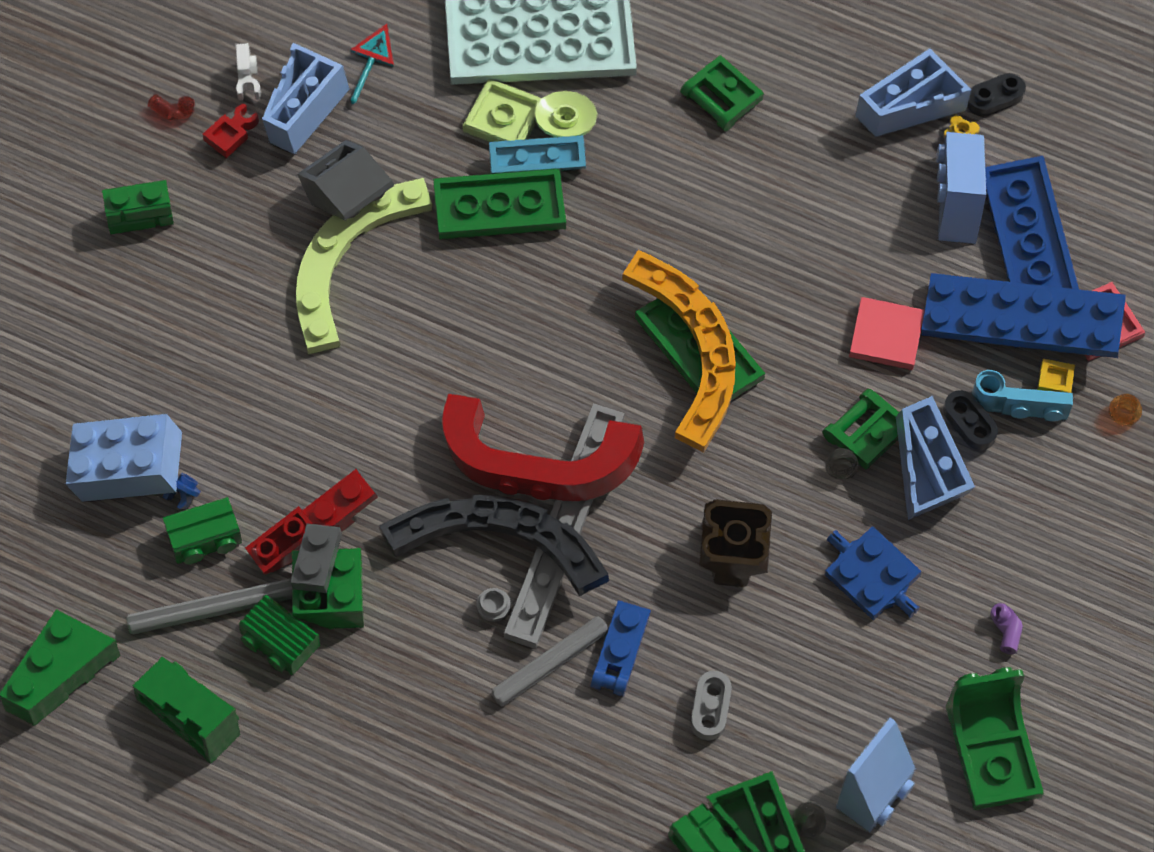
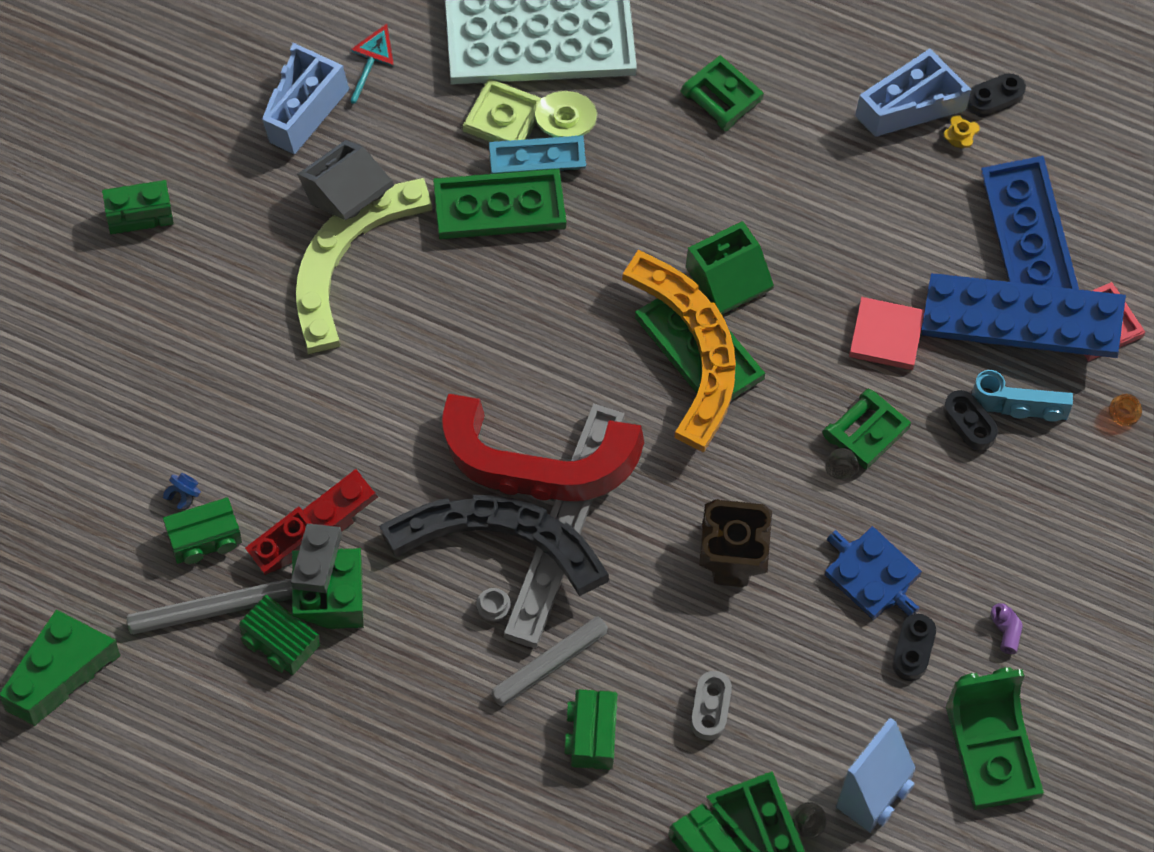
light blue brick [66,414,182,502] -> none
green wedge [132,657,241,764] -> none
clear red arm [148,94,195,121] -> none
red plate [203,103,259,158] -> none
white plate [236,43,261,101] -> none
blue plate [590,600,651,697] -> none
light blue wedge [896,396,975,520] -> none
light blue wedge [937,132,986,244] -> none
yellow plate [1037,359,1075,393] -> none
none -> green brick [564,689,618,770]
none -> green slope [685,221,774,314]
none -> black plate [893,614,936,681]

